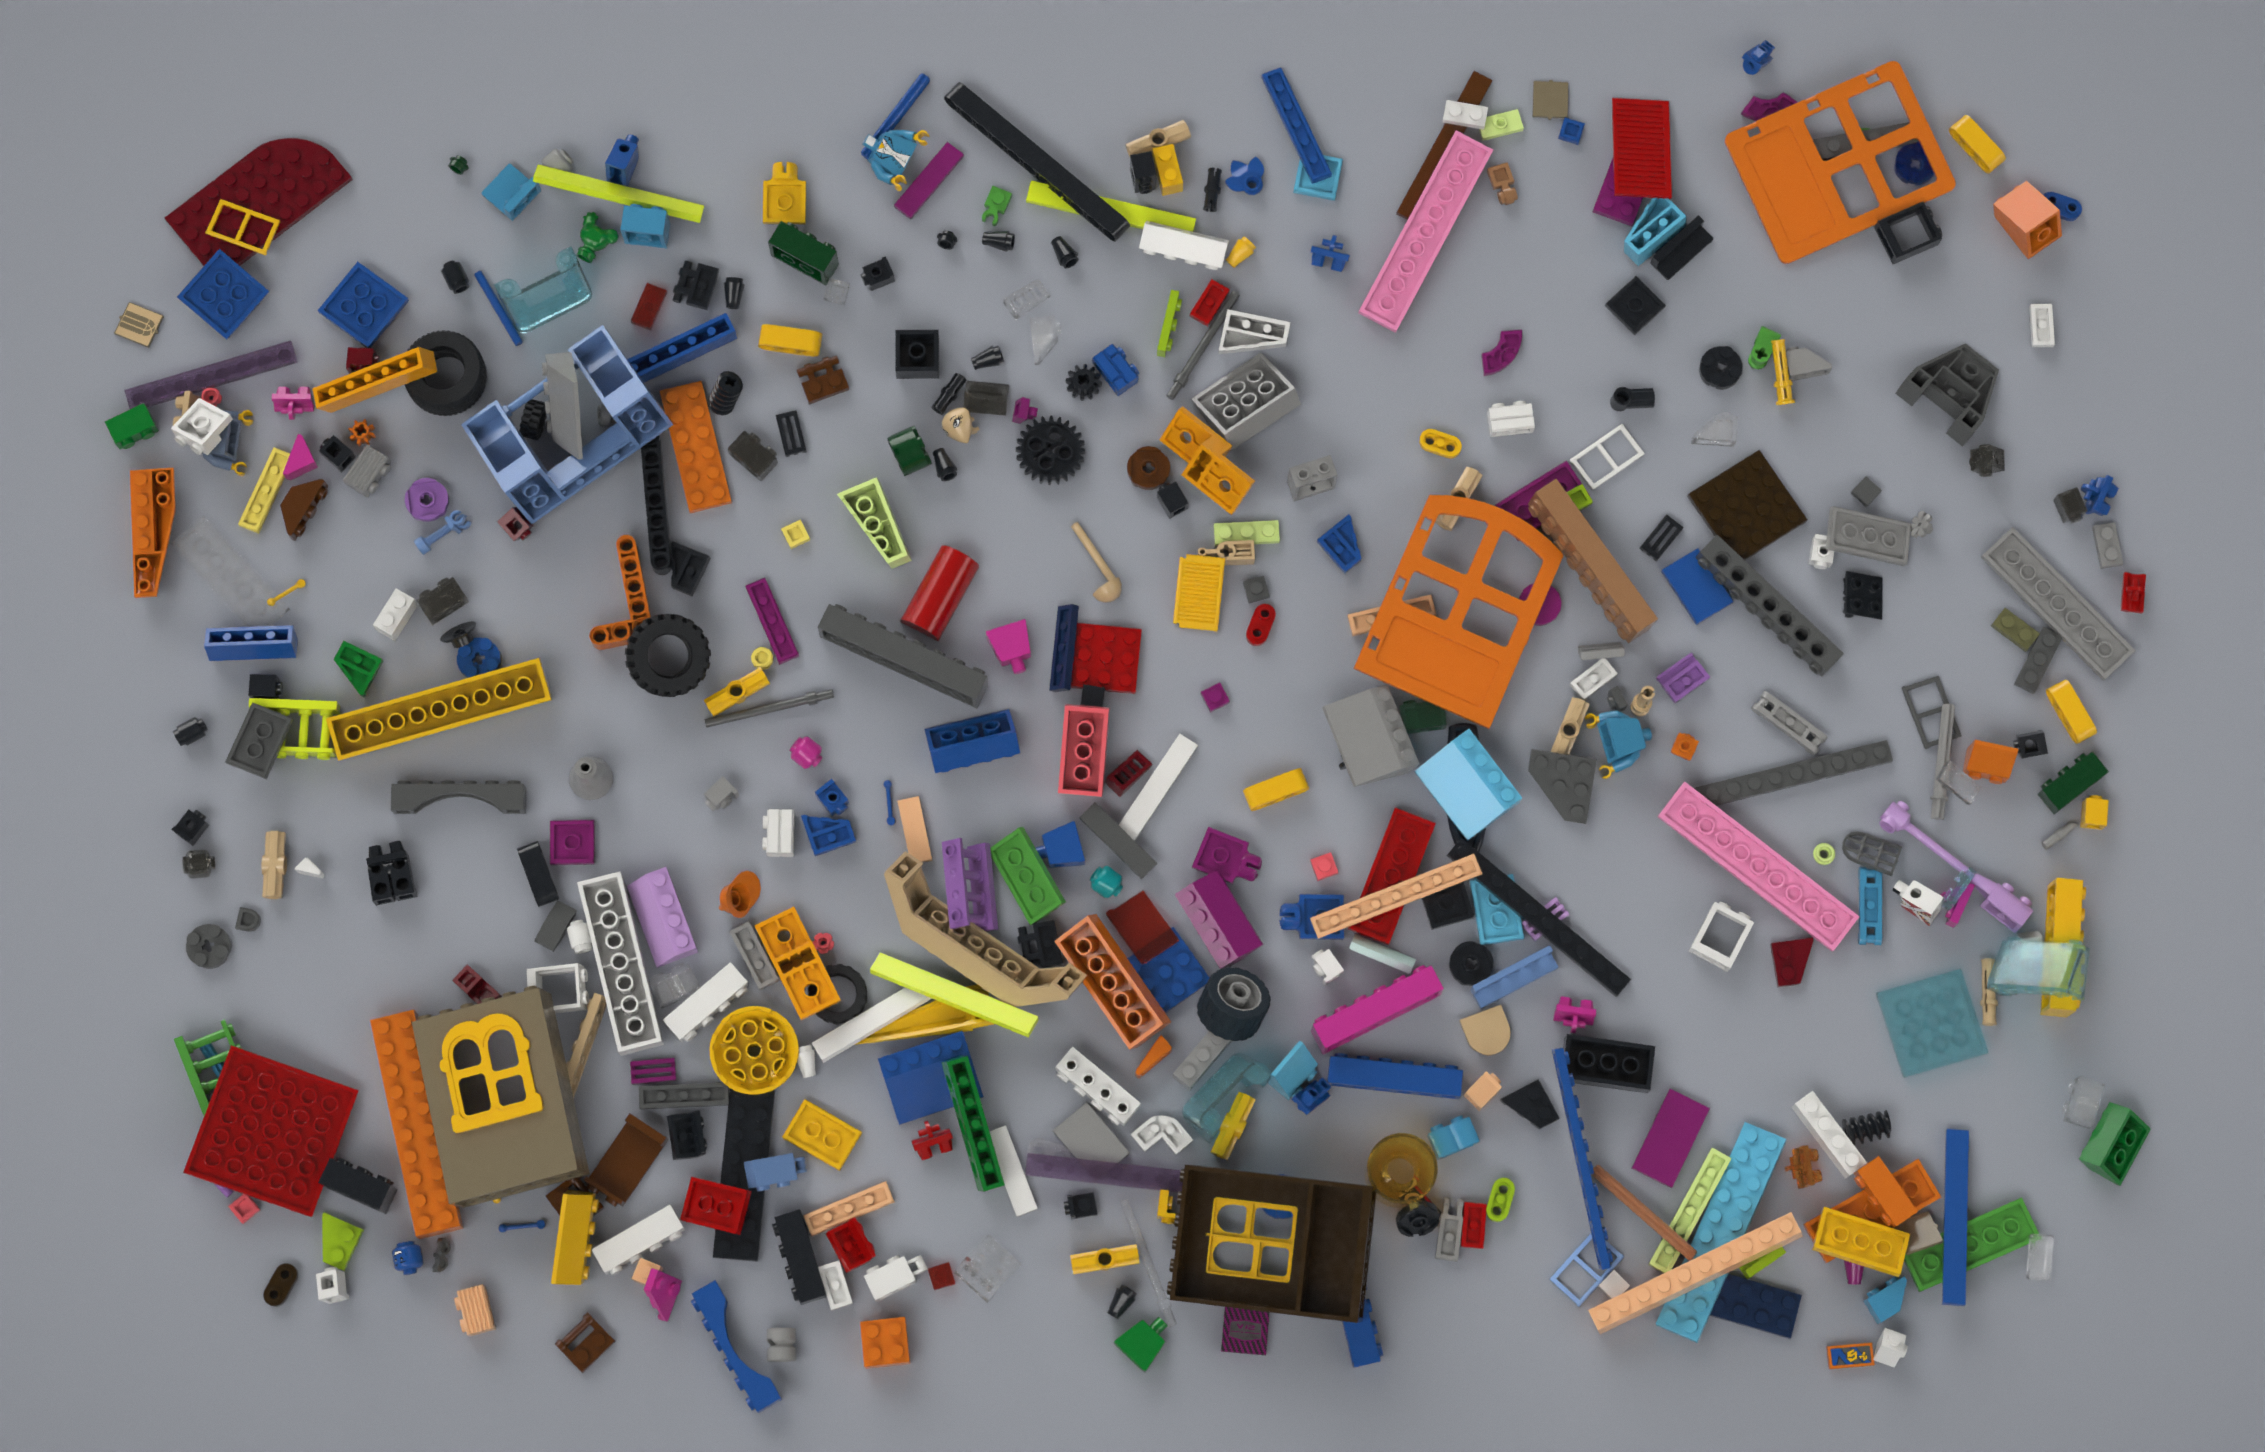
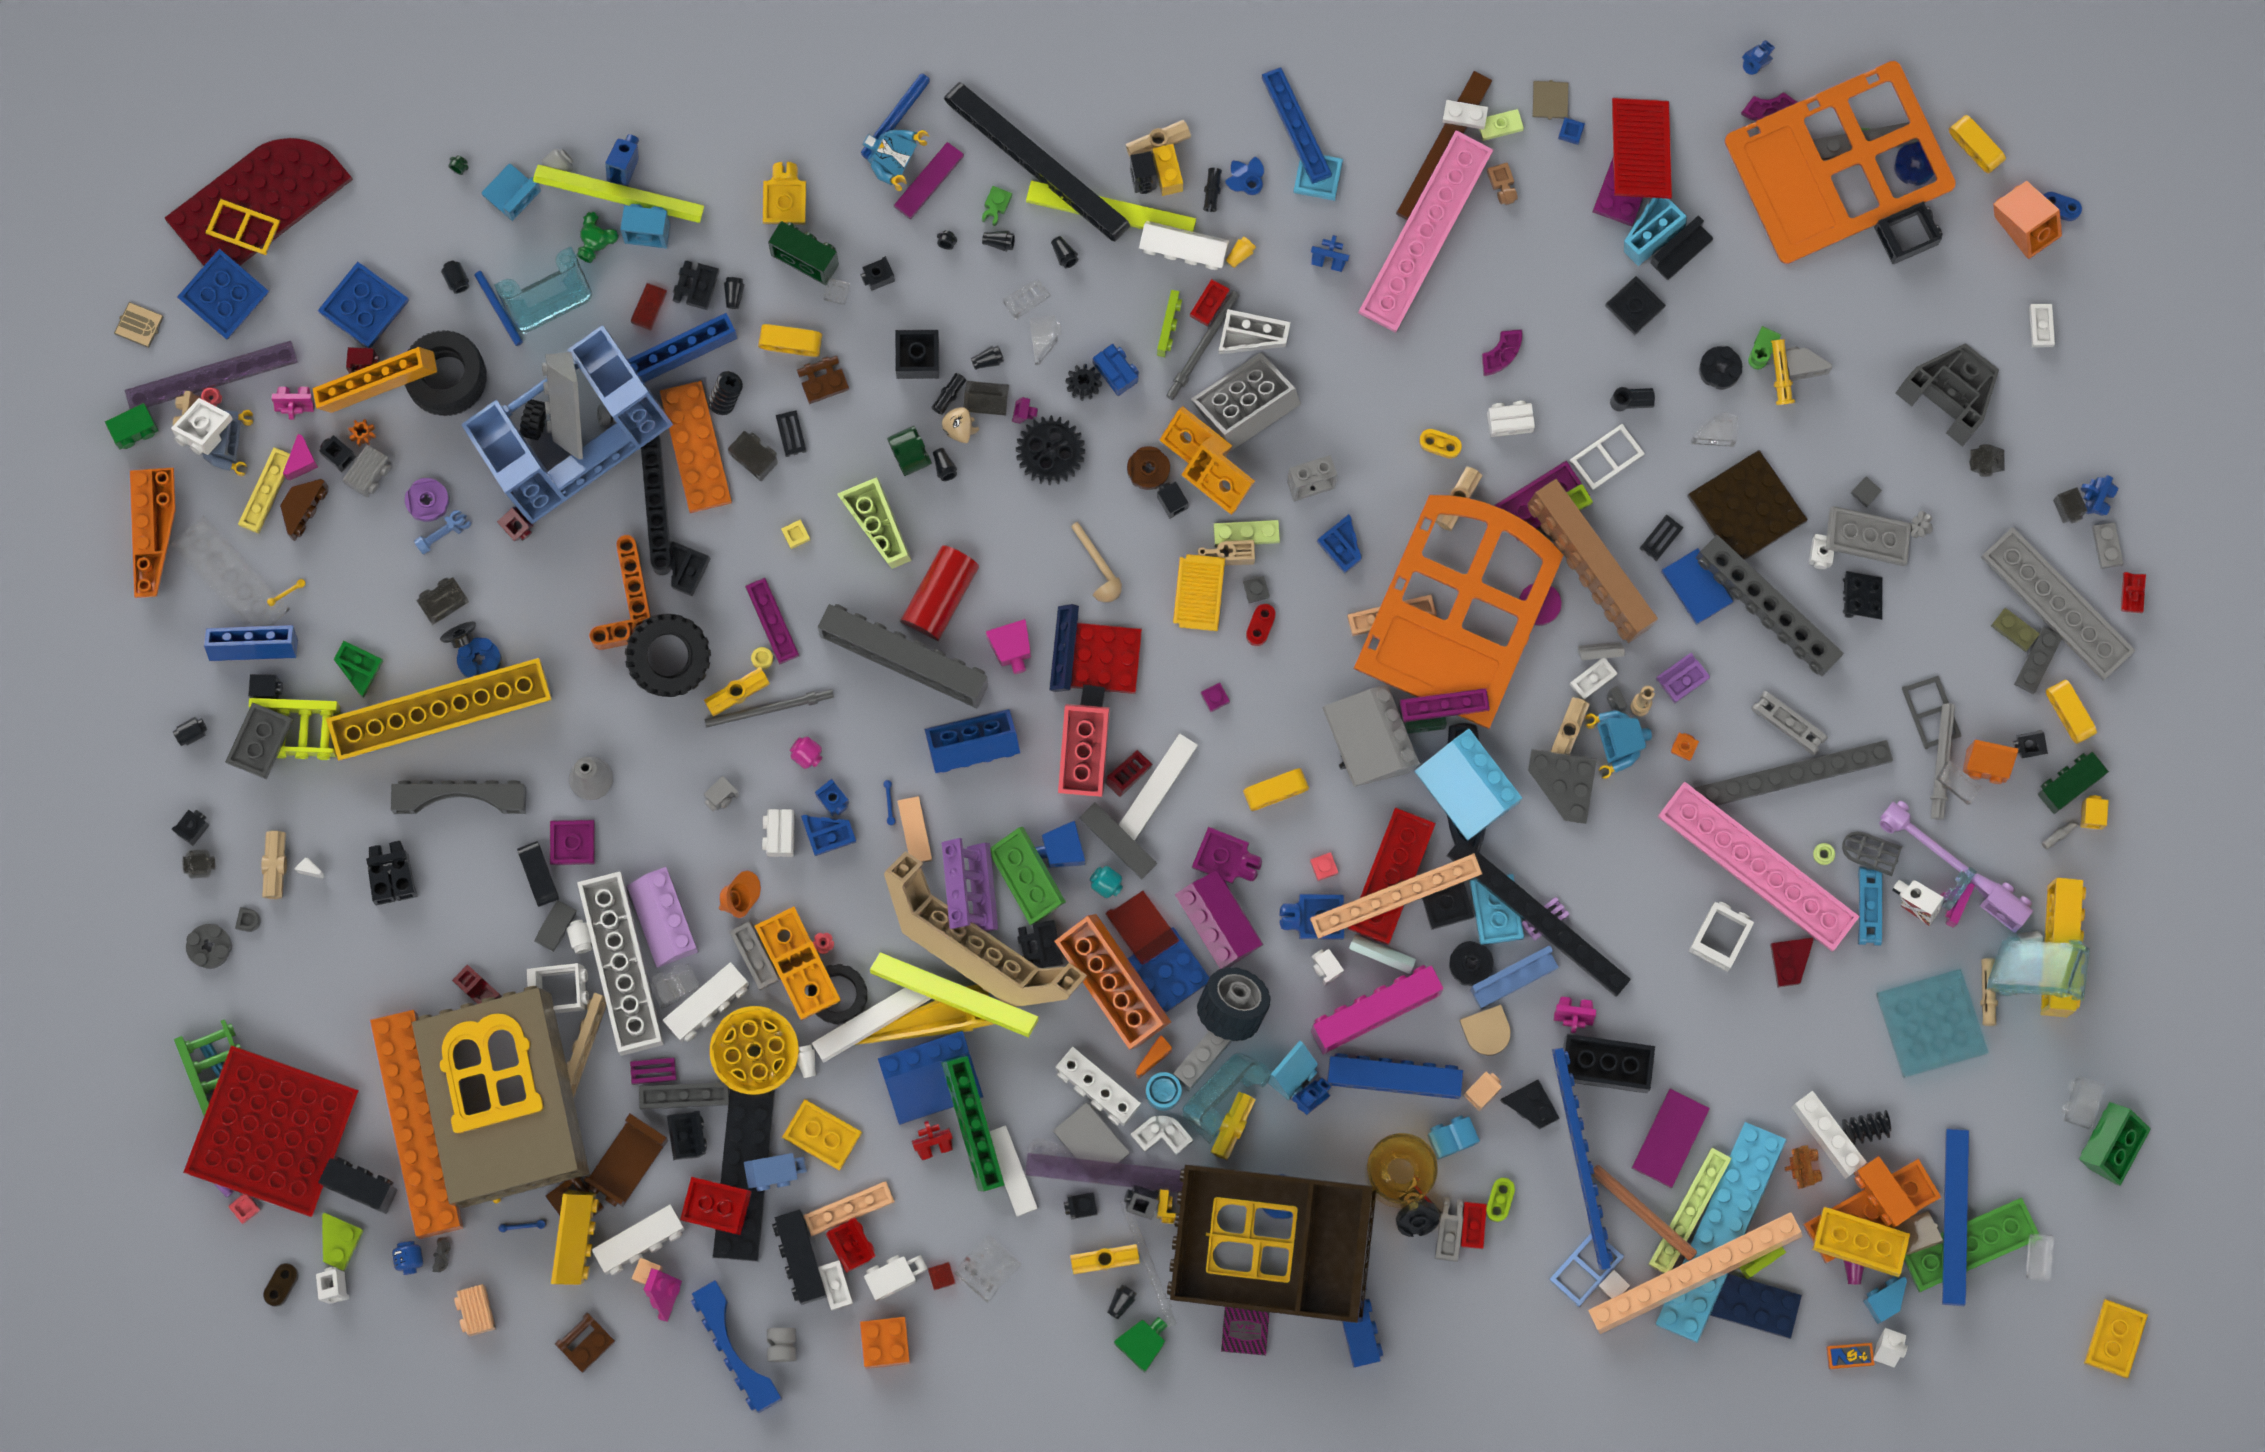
white brick [373,588,418,641] -> none
none -> black brick [1124,1185,1160,1220]
none -> medium azure piece [1146,1072,1182,1111]
none -> magenta tile [1400,688,1490,722]
none -> yellow tile [2084,1299,2148,1379]

